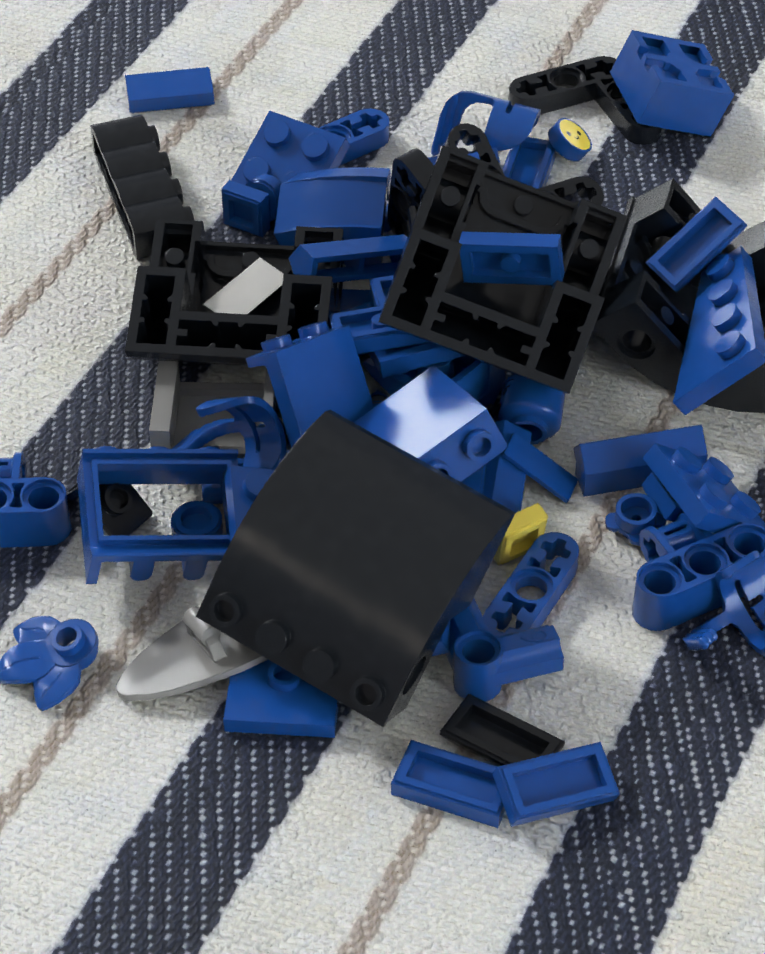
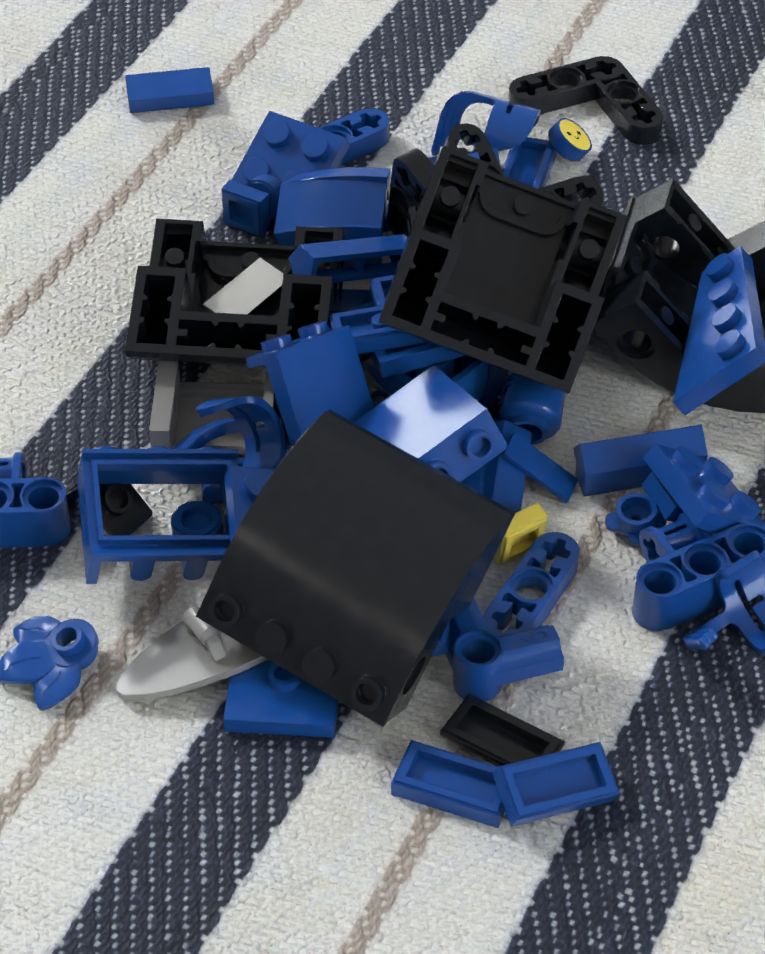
black brick [90,115,194,259] -> none
blue plate [459,231,565,285] -> none
blue piece [610,30,734,137] -> none
blue tile [645,196,747,293] -> none

